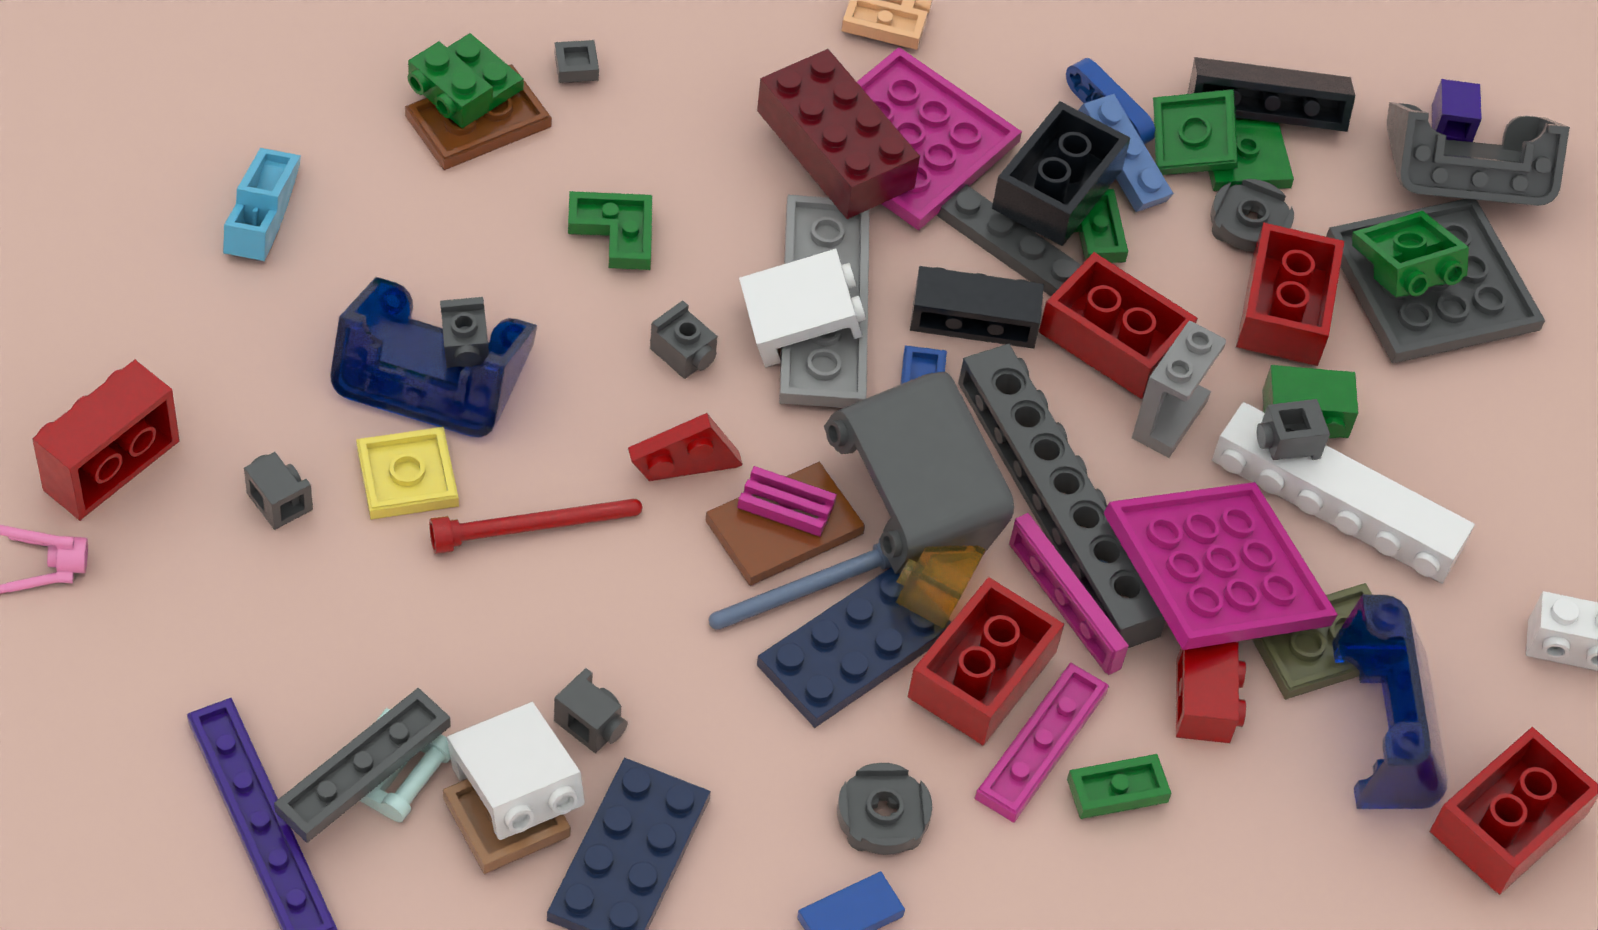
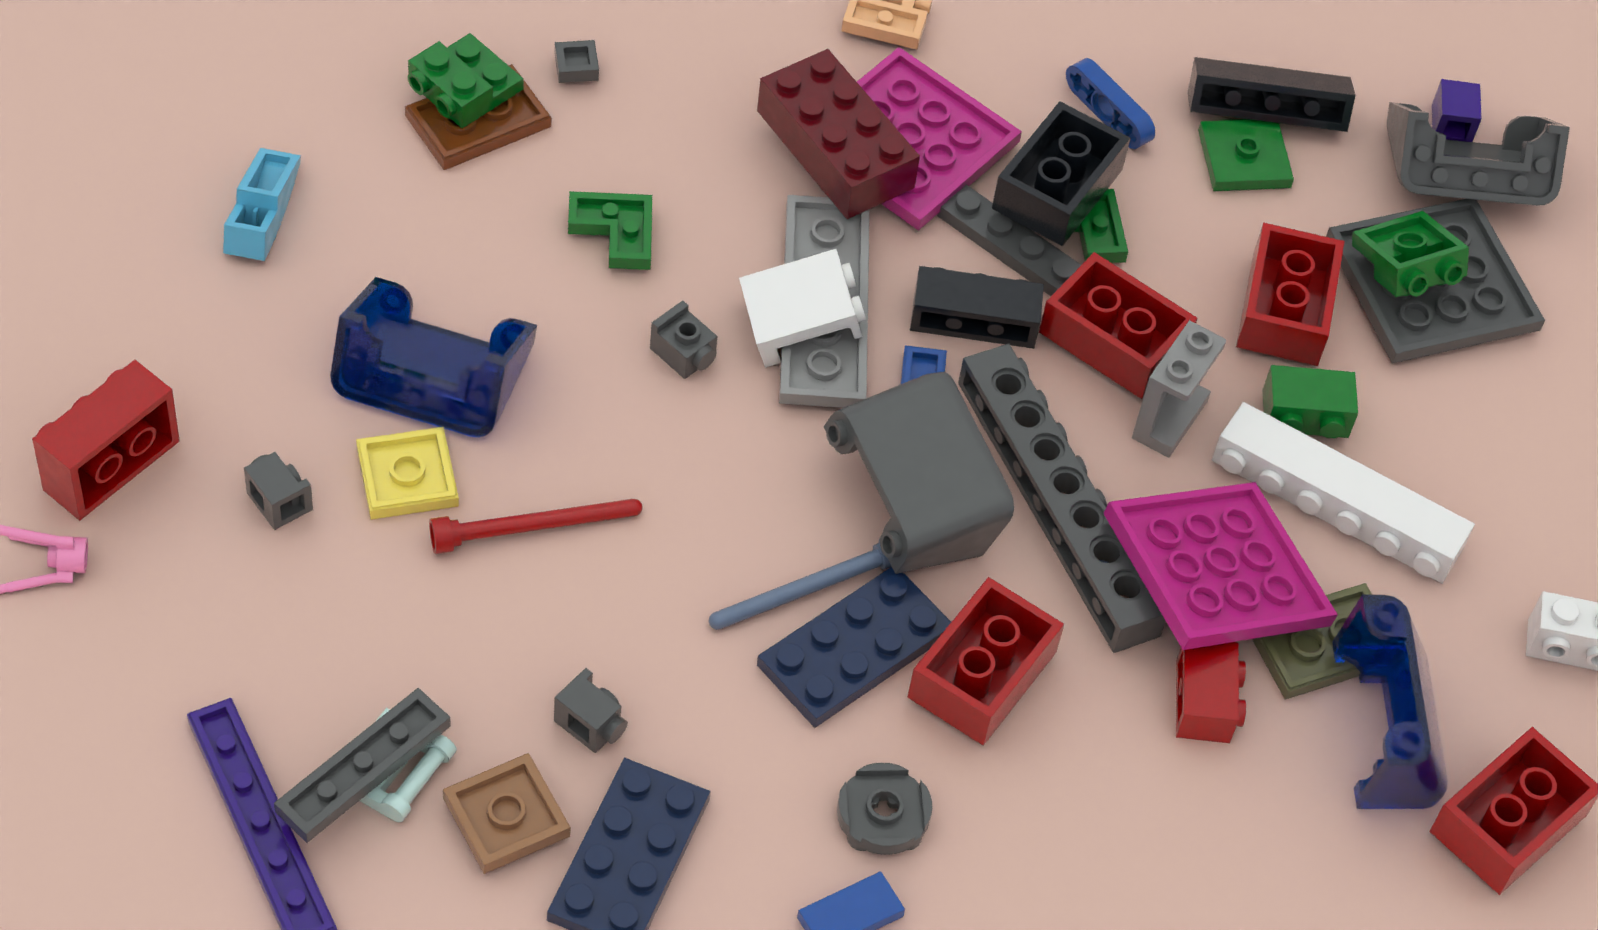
dark grey brick [440,297,490,368] -> none
white panel [447,702,585,840] -> none
red wing [628,413,743,481] -> none
dark orange tile [705,461,865,586] -> none
dark pink tile [737,466,837,537] -> none
clear yellow slope [896,545,986,628] -> none
dark pink tile [975,662,1109,823] -> none
dark pink tile [1009,513,1129,675] -> none
green plate [1067,754,1172,819] -> none
medium blue plate [1078,94,1174,212] -> none
green plate [1153,90,1238,175] -> none
dark grey plate [1211,179,1294,253] -> none
dark grey brick [1256,399,1330,460] -> none

